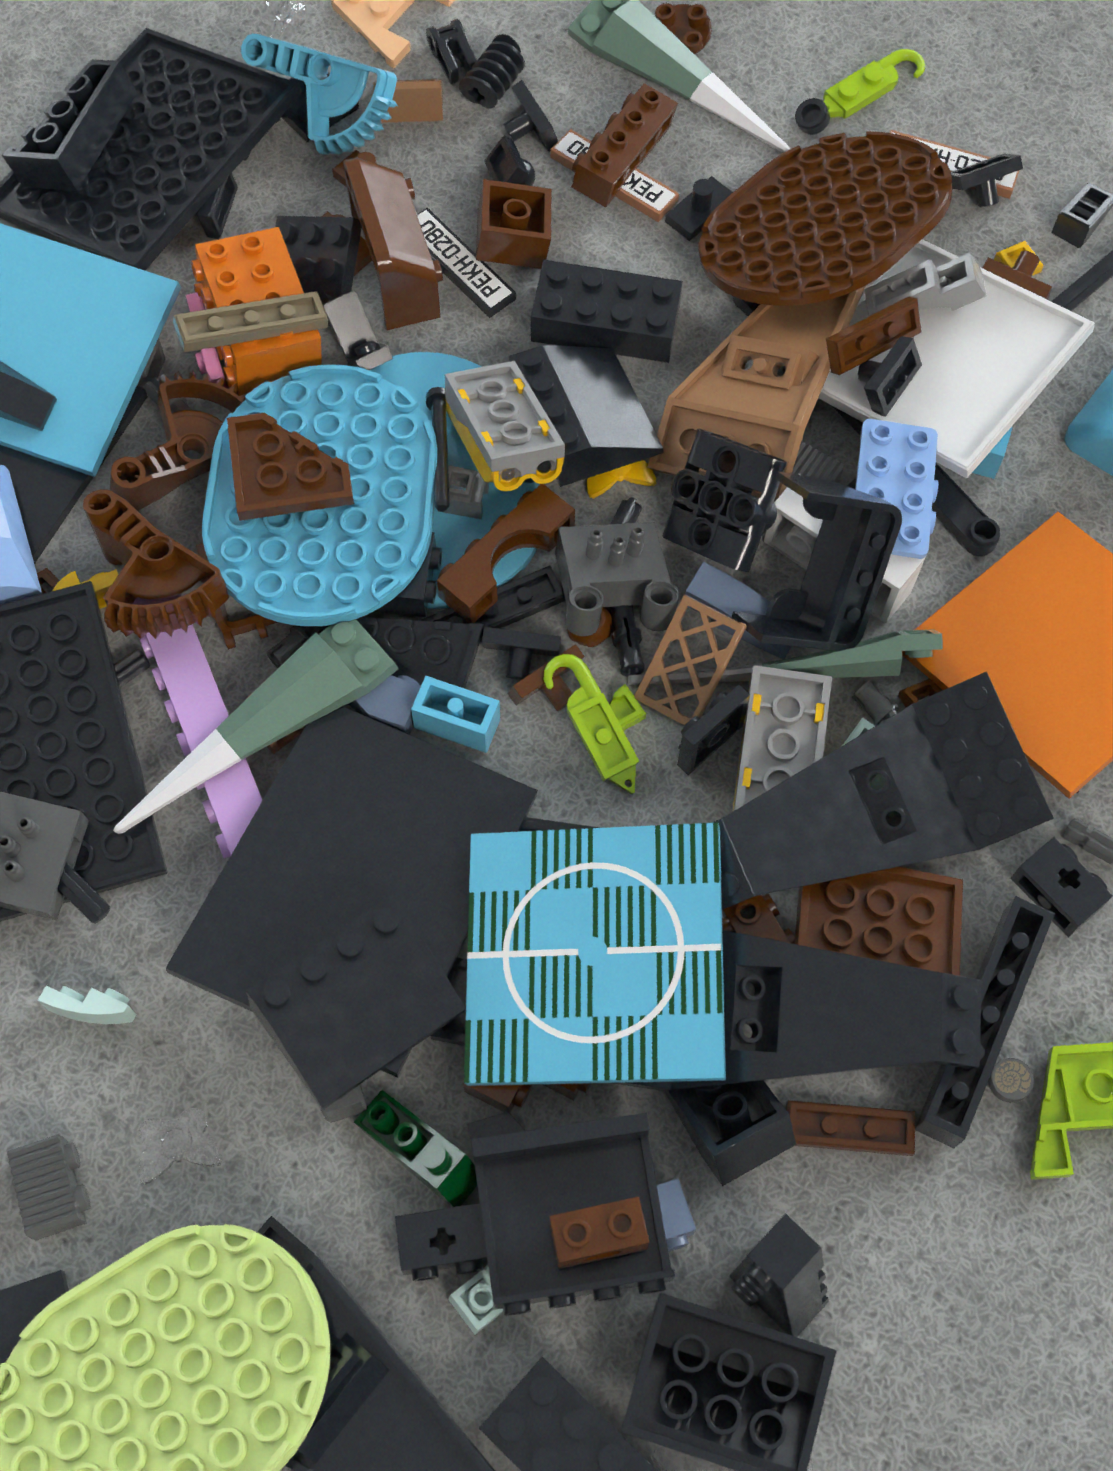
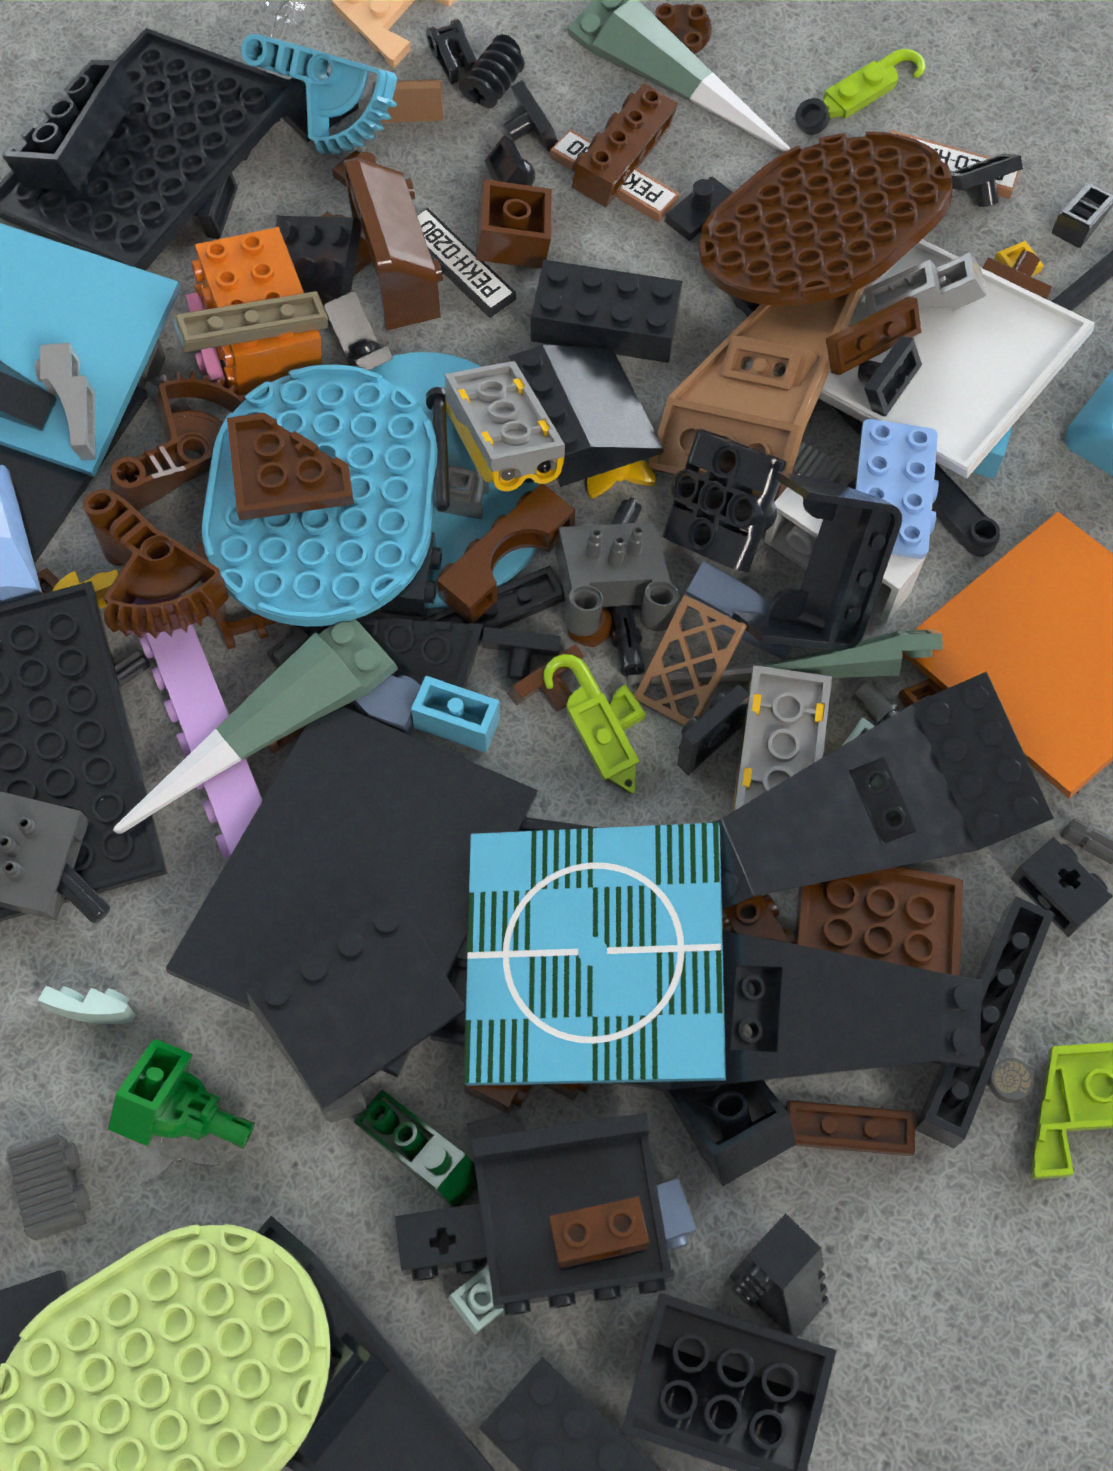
none -> light grey slope [35,343,96,461]
none -> green brick [108,1038,255,1149]

